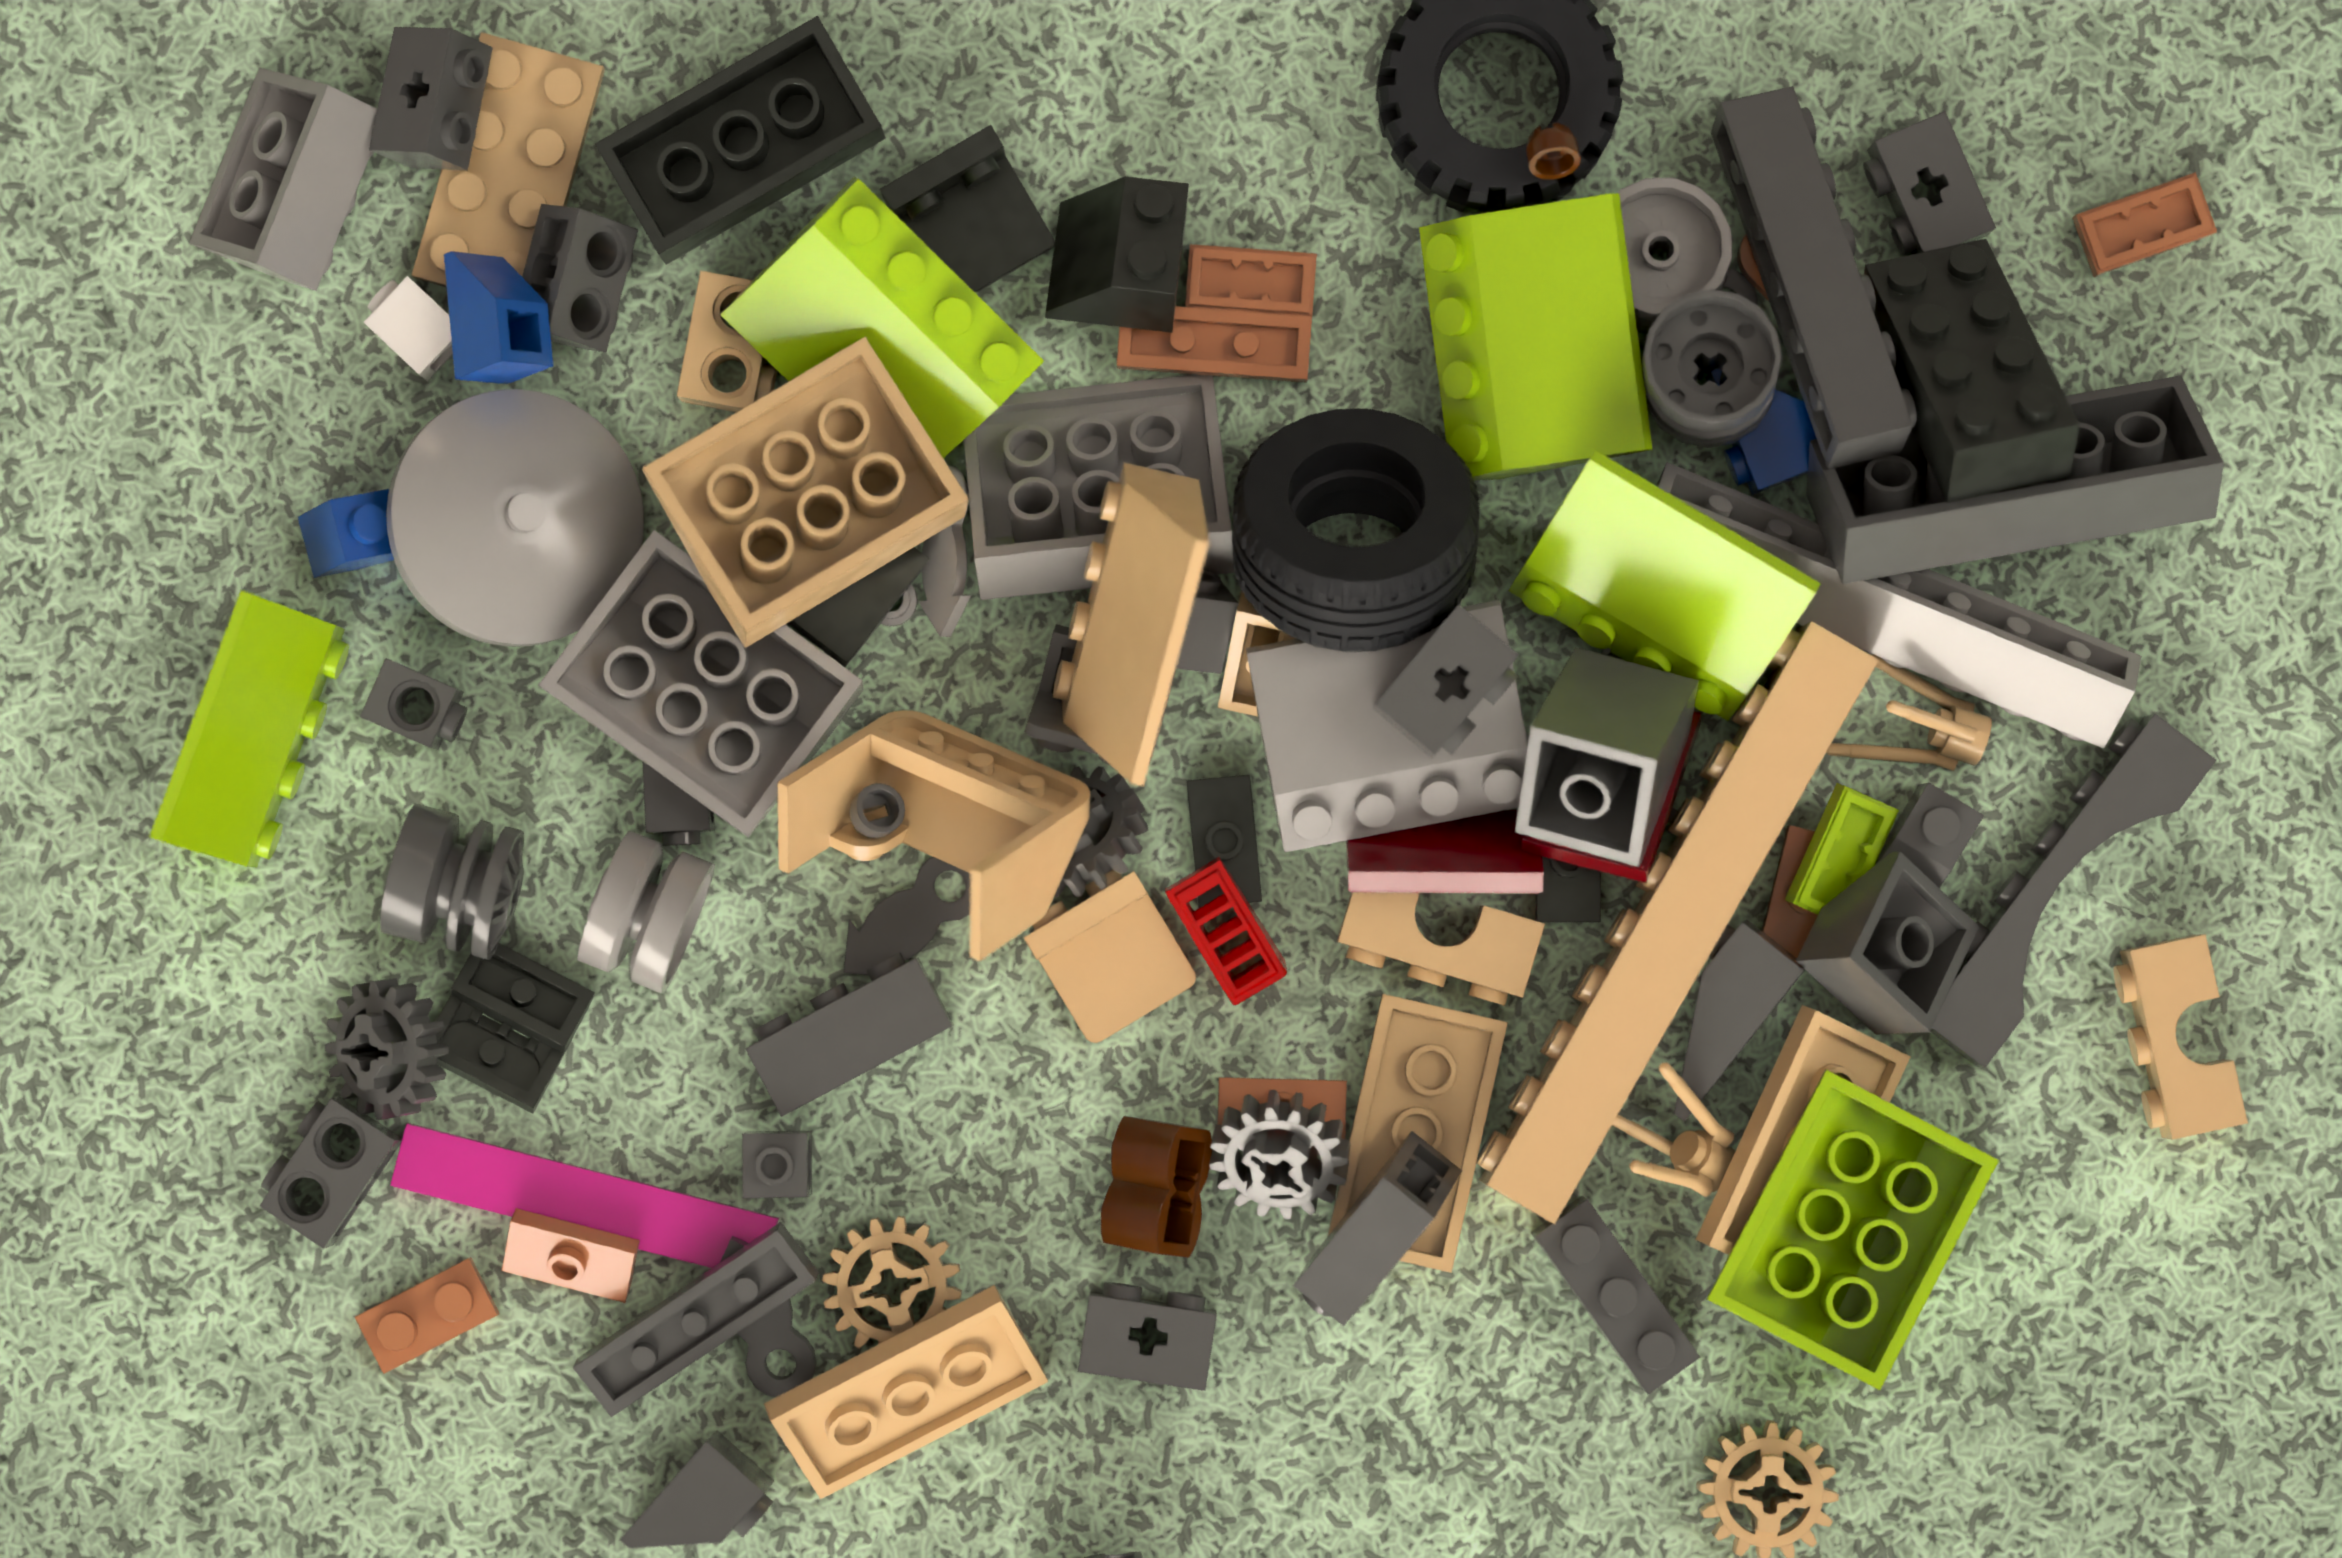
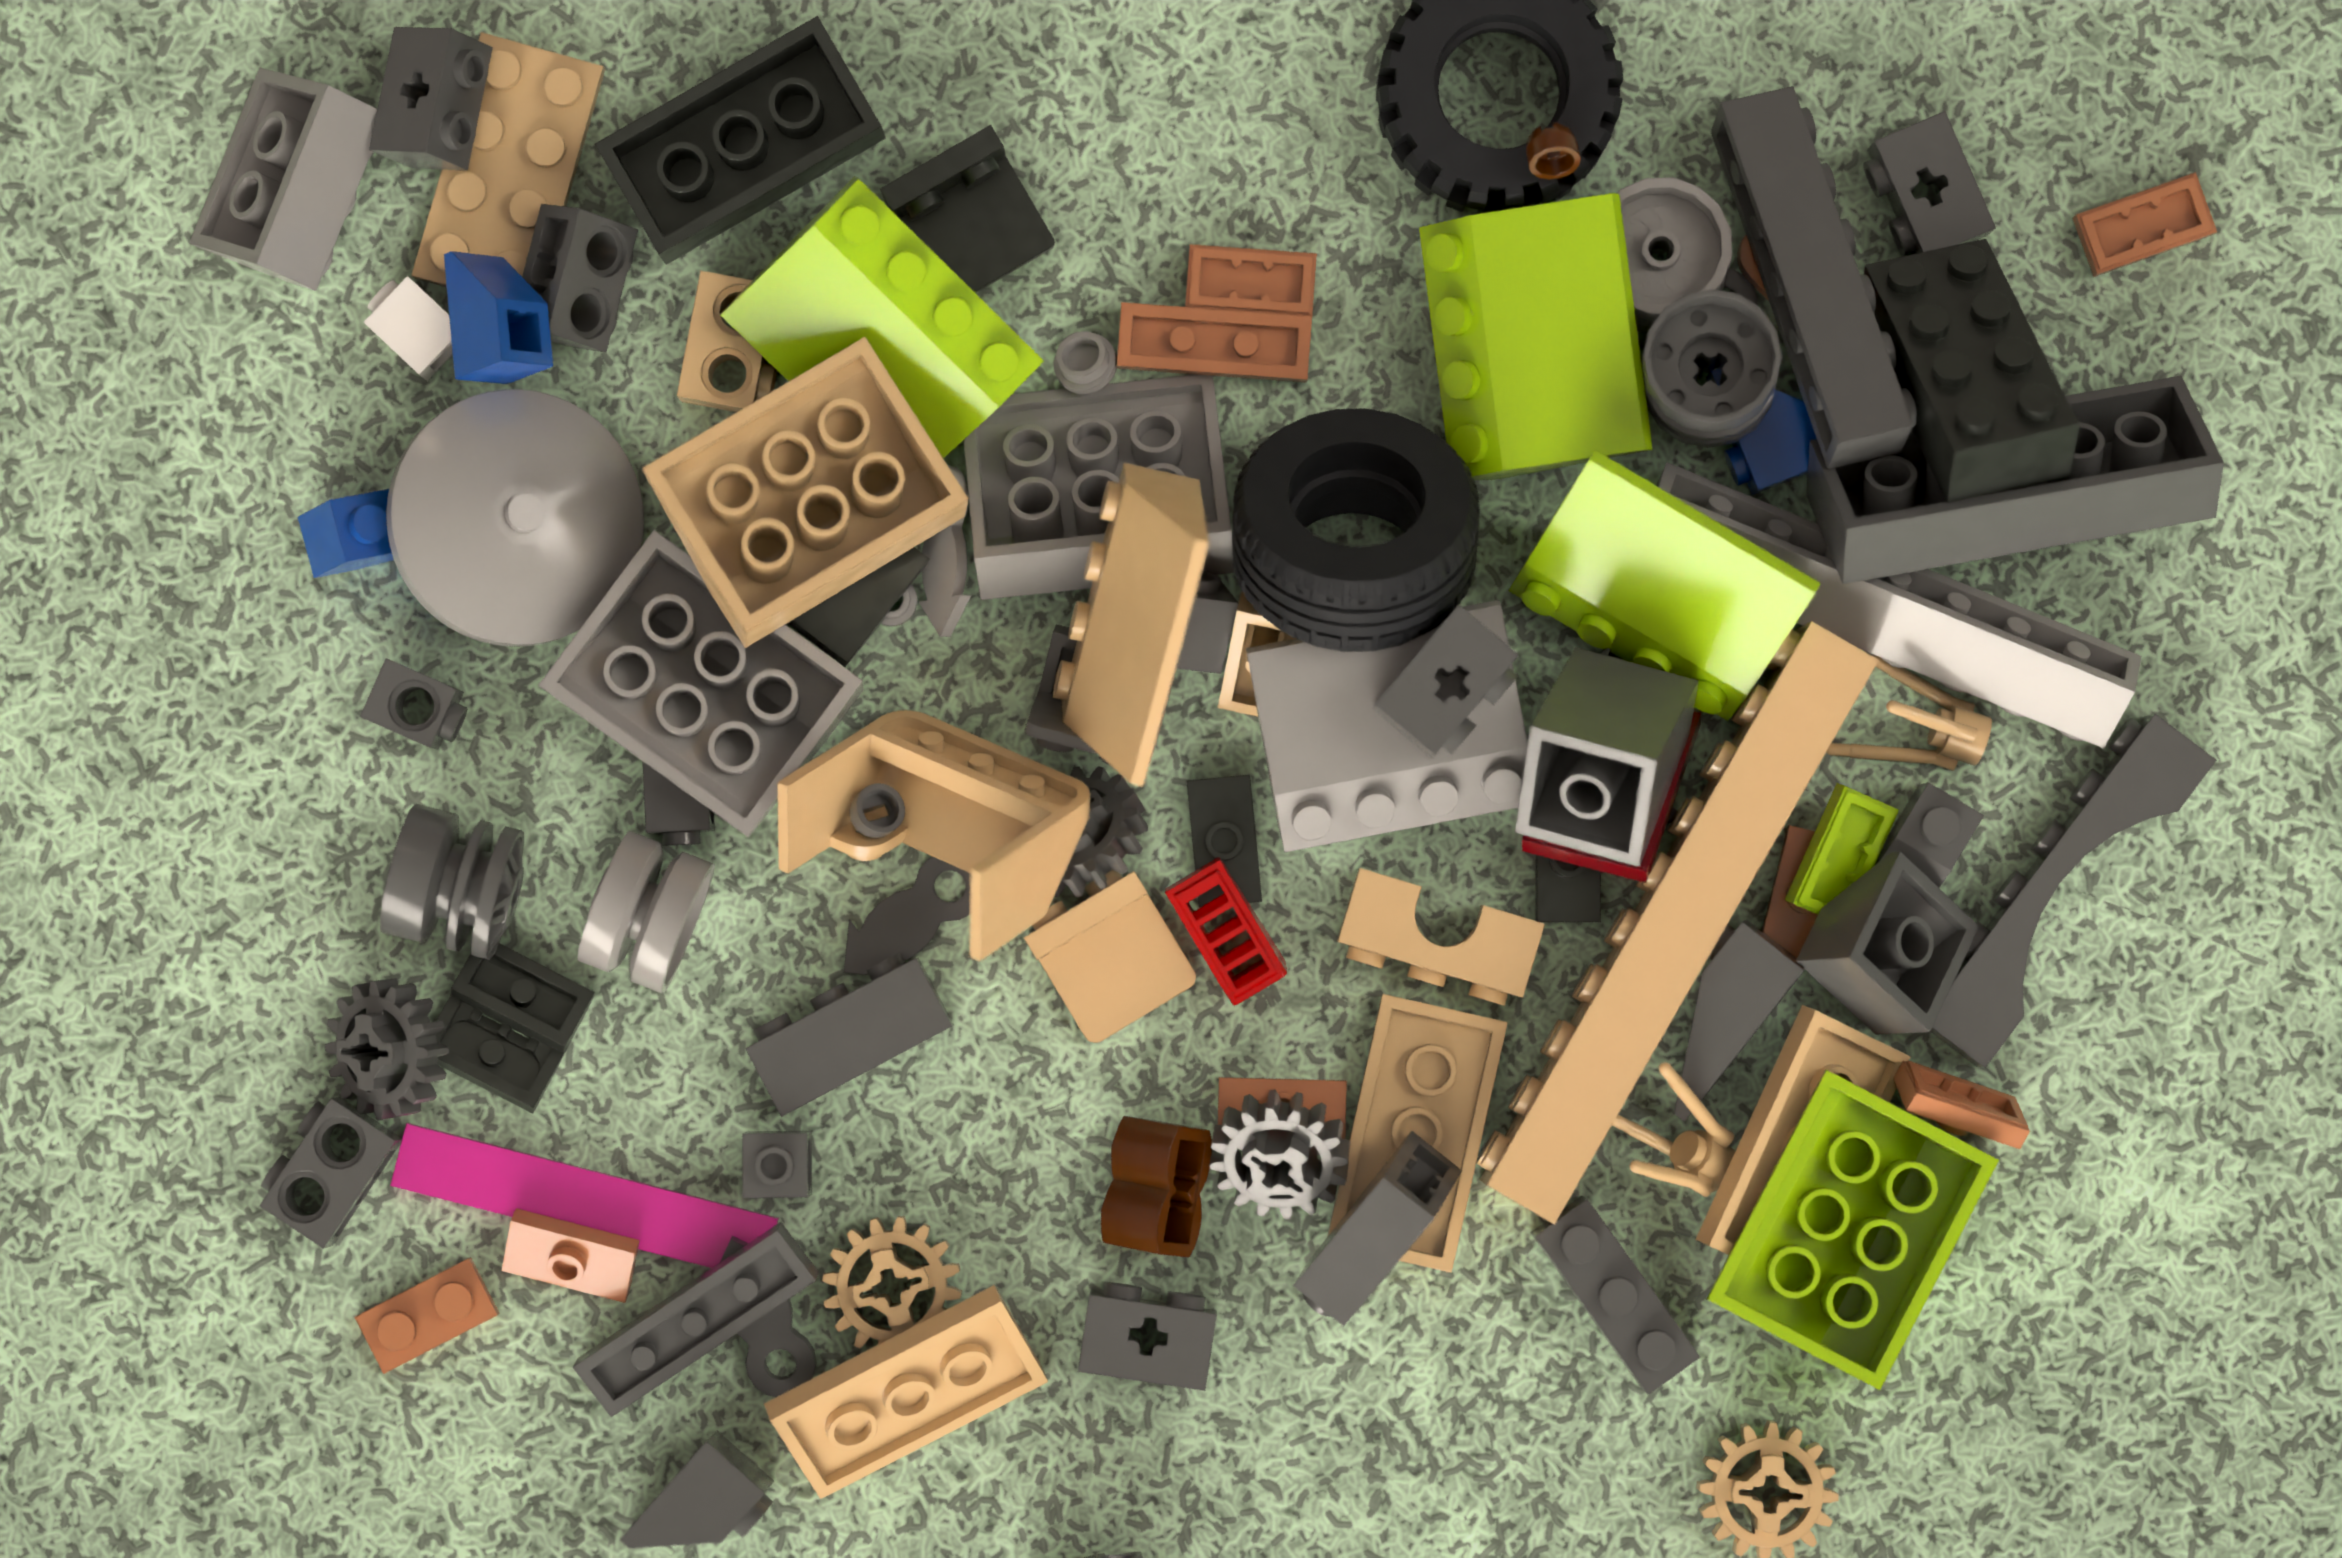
lime slope [149,590,349,868] -> none
pearl dark grey slope [1045,176,1189,333] -> none
dark red tile [1346,810,1544,894] -> none
tan arch [2114,934,2248,1140] -> none
none -> light grey plate [1054,331,1117,394]
none -> nougat plate [1893,1060,2030,1149]

